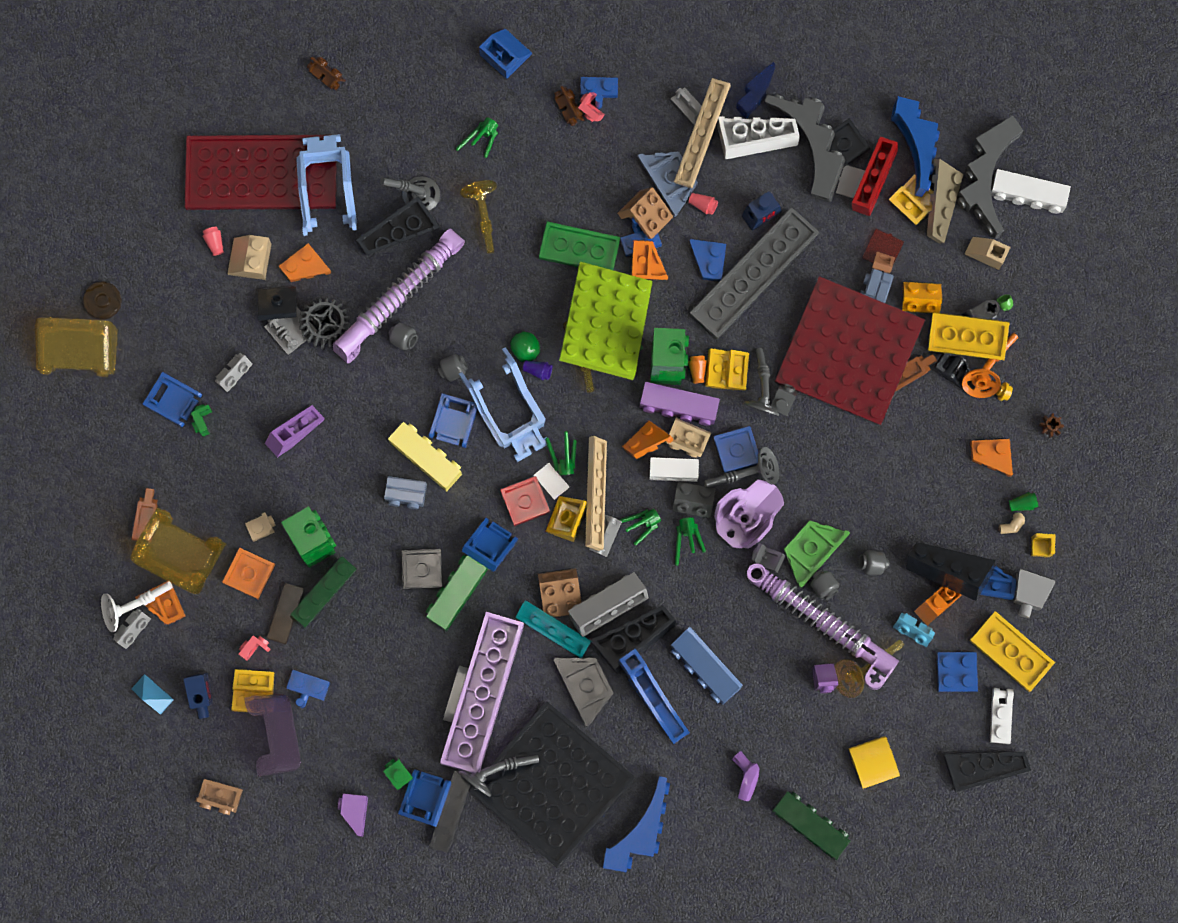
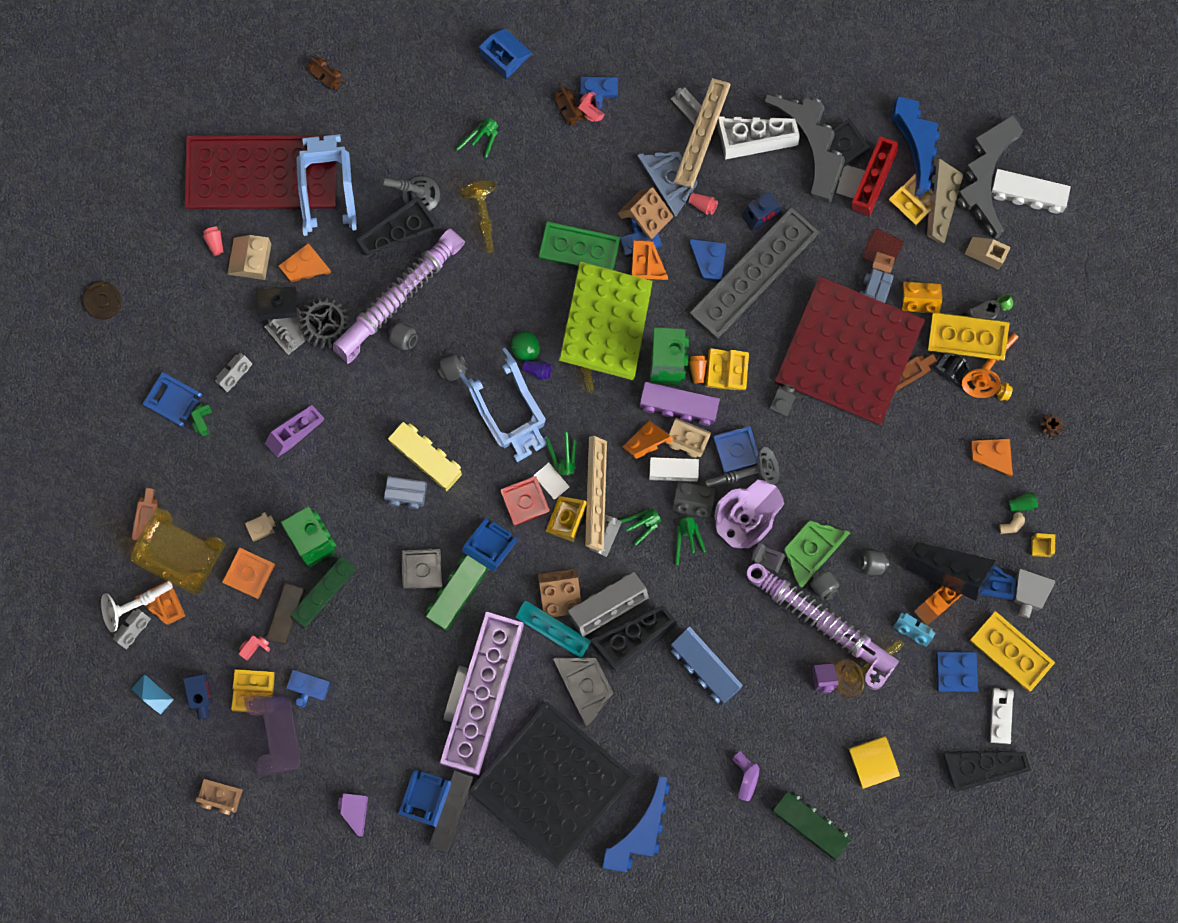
clear yellow windscreen [35,318,118,377] -> none
green bracket [383,759,413,791] -> none
container [429,394,478,448] -> none
dark grey dish [459,755,539,797] -> none
blue arch [618,649,690,744] -> none
clear blue slope [736,62,776,119] -> none
dark grey dish [743,348,780,416] -> none

